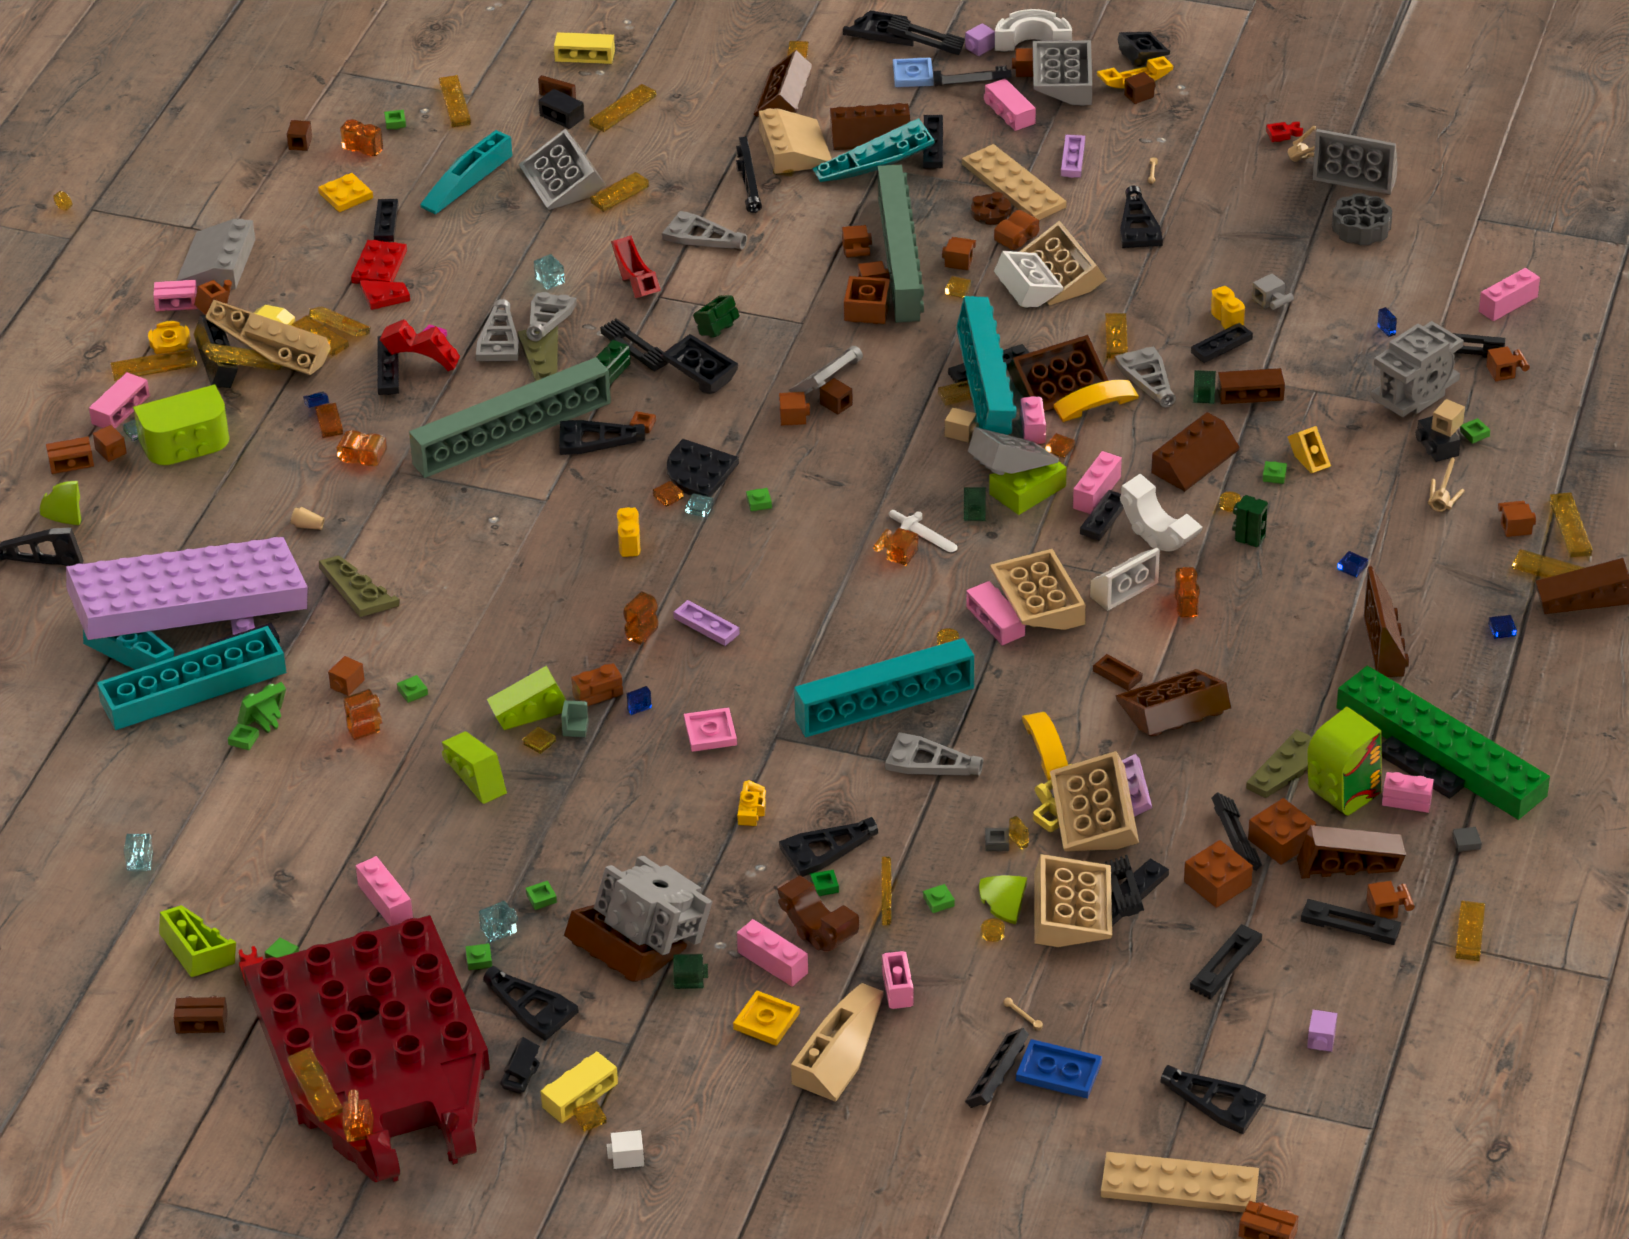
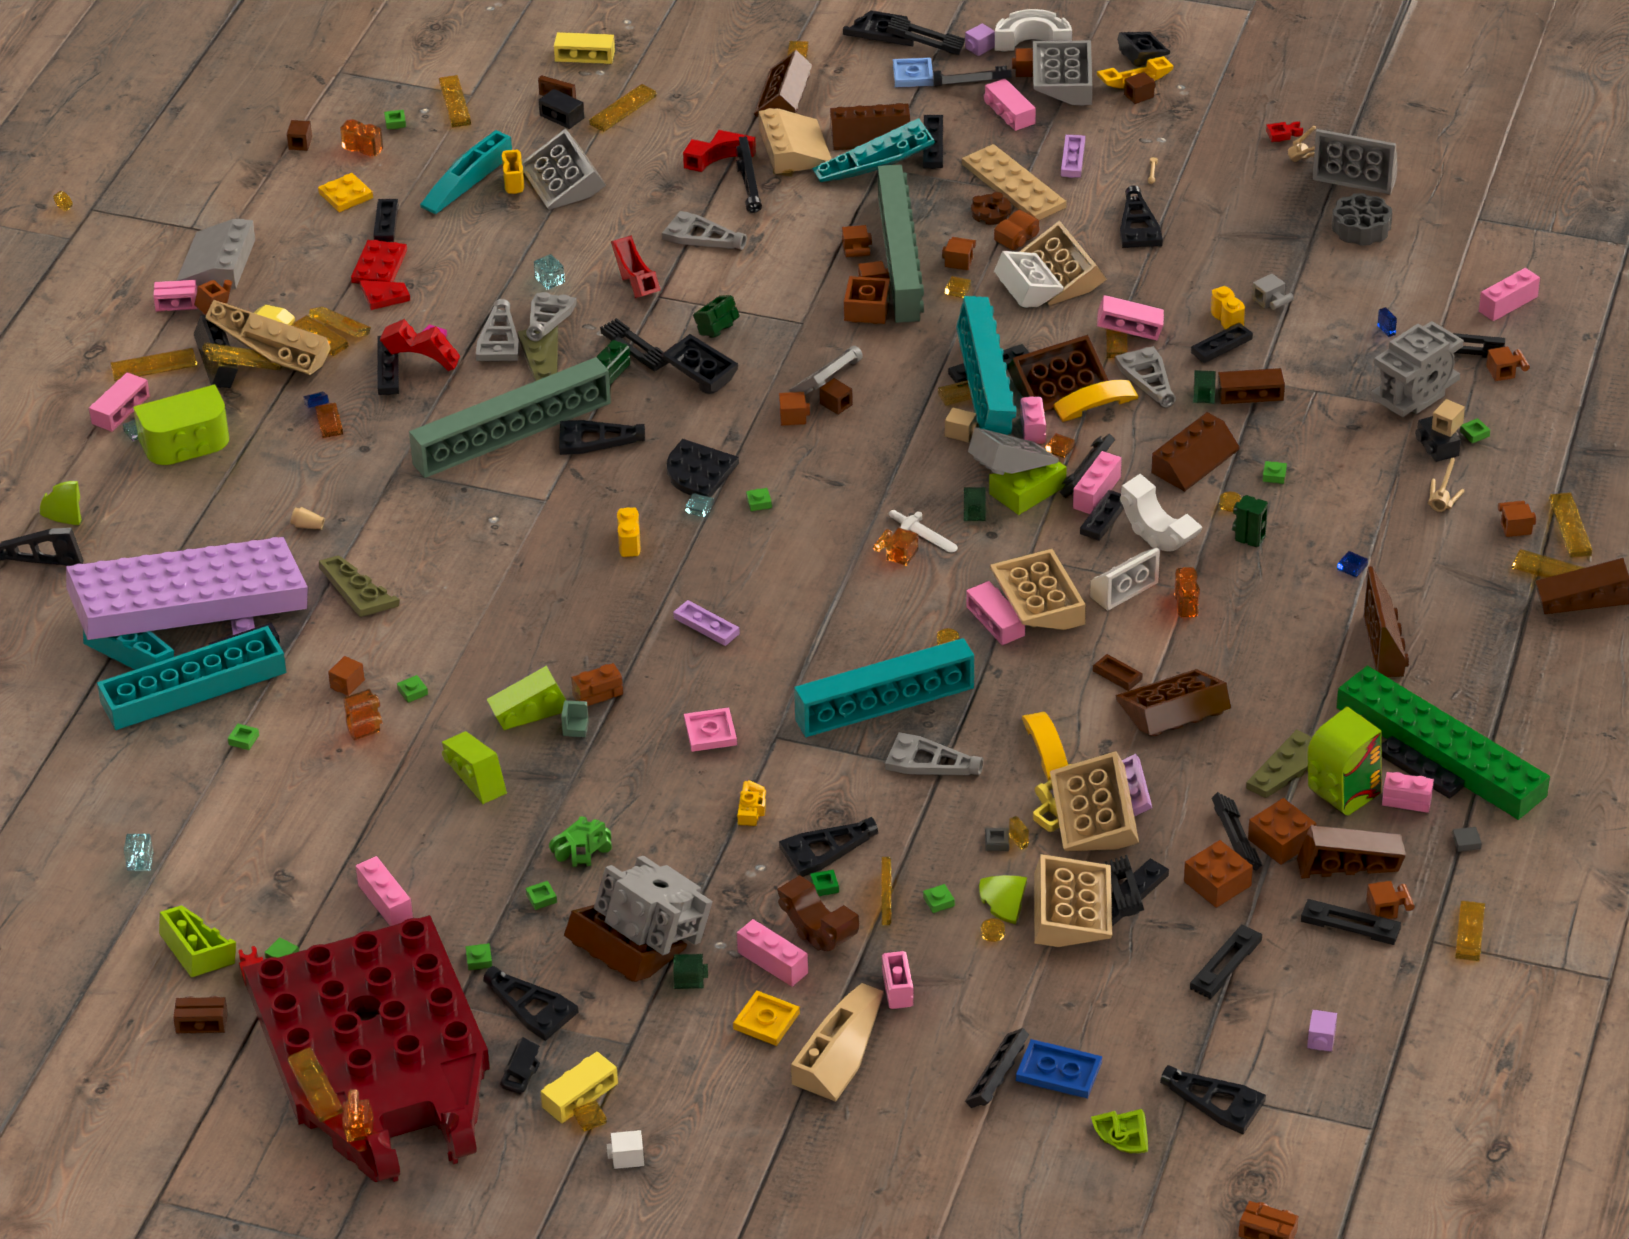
dark orange brick [46,437,94,474] -> none
dark orange brick [93,425,127,462] -> none
yellow plate [148,321,191,355] -> none
bright green plate [237,682,286,733] -> none
clear orange brick [336,430,387,466] -> none
clear light blue brick [479,900,518,942] -> none
clear yellow tile [523,726,556,754] -> none
clear yellow plate [590,172,649,212] -> none
clear orange brick [623,591,659,645] -> none
clear blue plate [626,686,652,715] -> none
dark orange tile [629,411,656,434] -> none
clear orange tile [653,481,684,507] -> none
tan hinge [1003,997,1043,1031] -> none
tan plate [1101,1152,1259,1213] -> none
yellow slope [1287,426,1331,474] -> none
clear blue tile [1488,615,1517,639] -> none
none -> yellow brick [502,150,524,194]
none -> bright green piece [549,816,612,867]
none -> red arch [683,130,756,172]
none -> black container [1060,433,1115,498]
none -> lime brick [1091,1109,1148,1153]
none -> bright pink brick [1097,295,1164,341]

